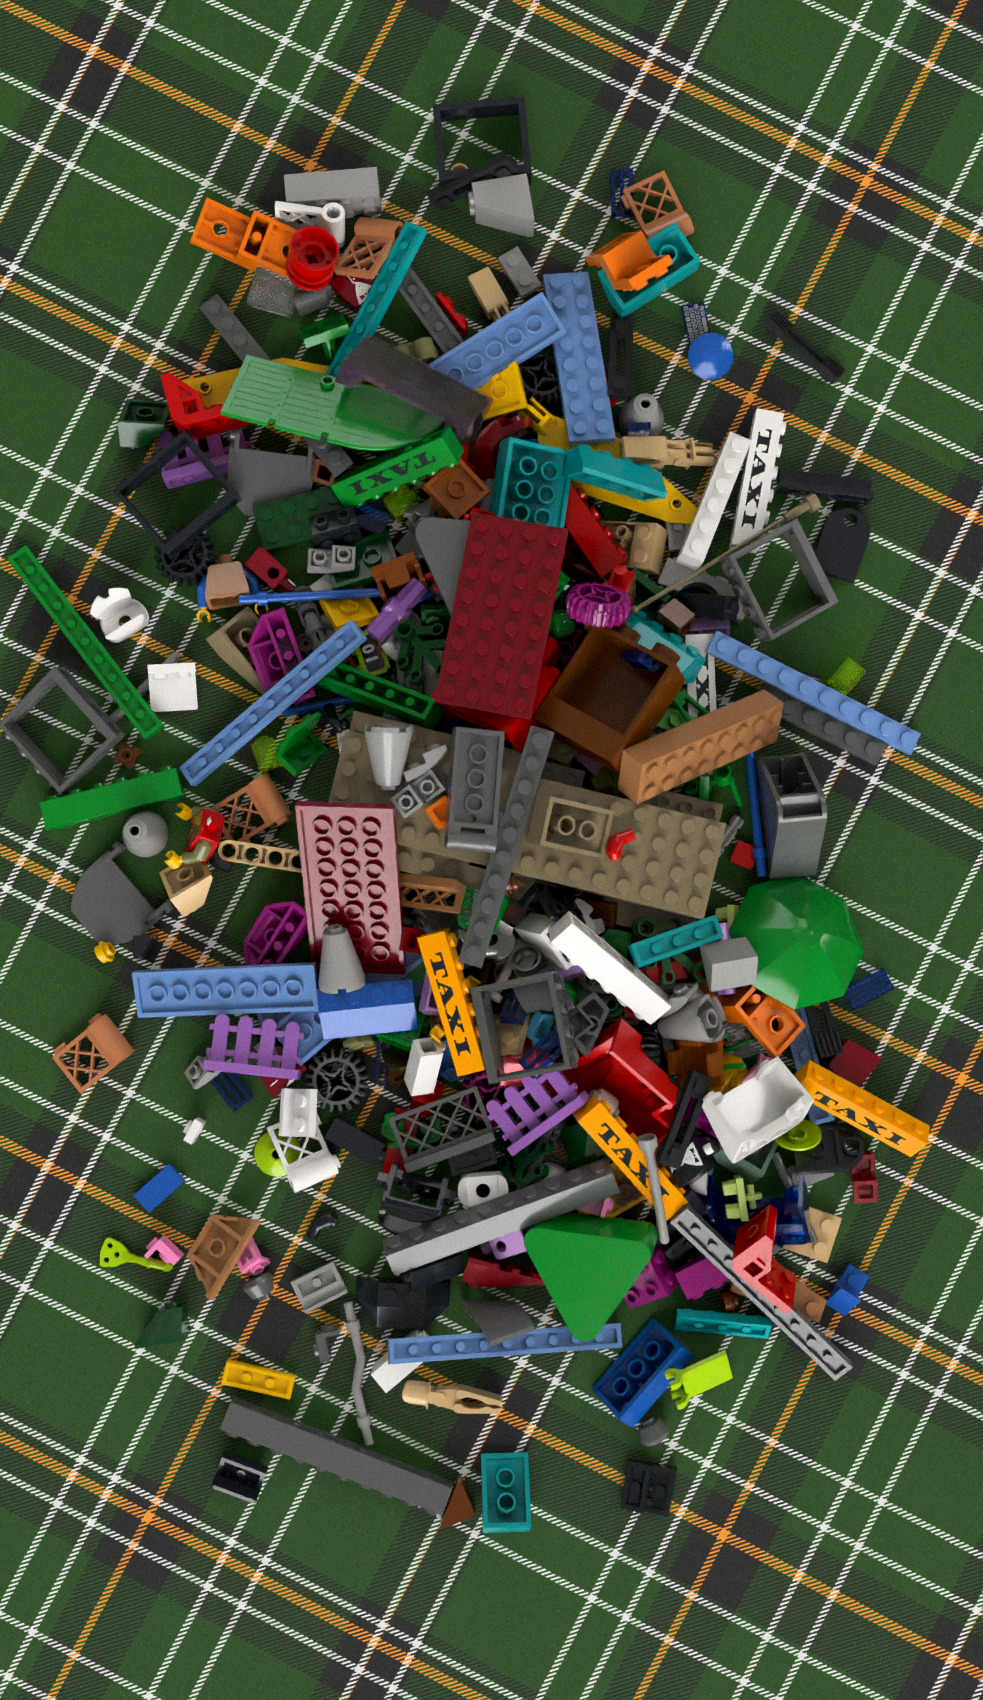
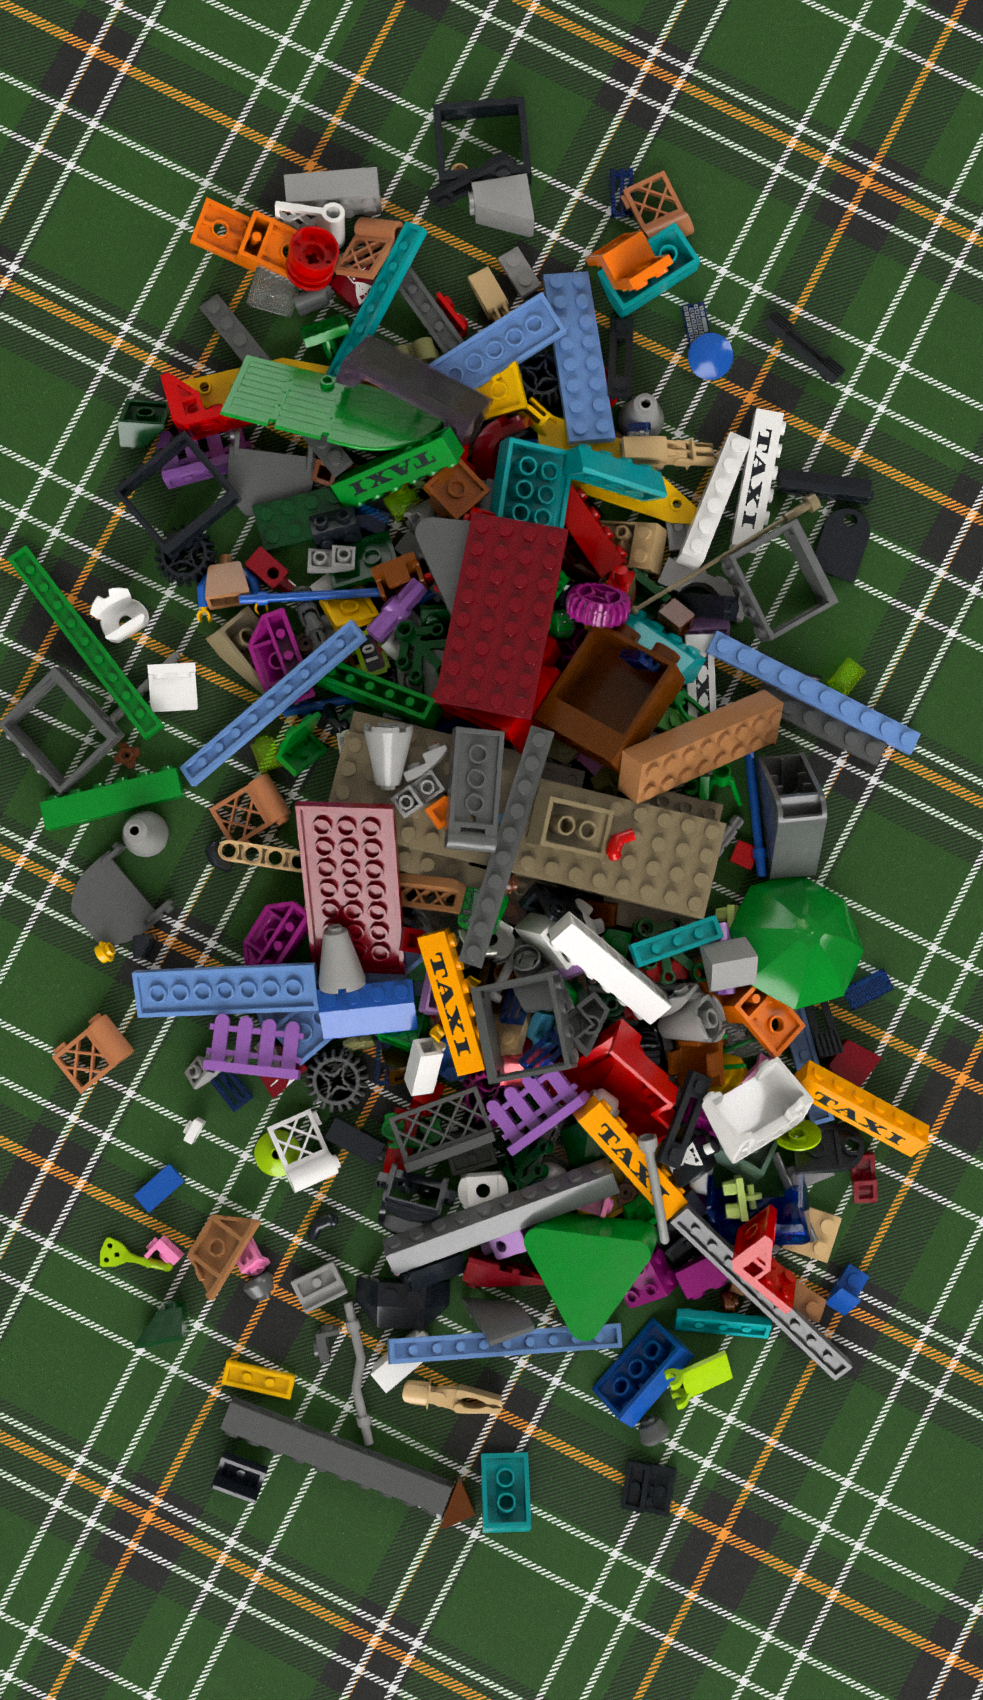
tan slope [159,862,213,917] -> none
torso [164,803,225,869] -> none
white bracket [279,1088,318,1137] -> none
none -> green wing [622,1193,657,1225]

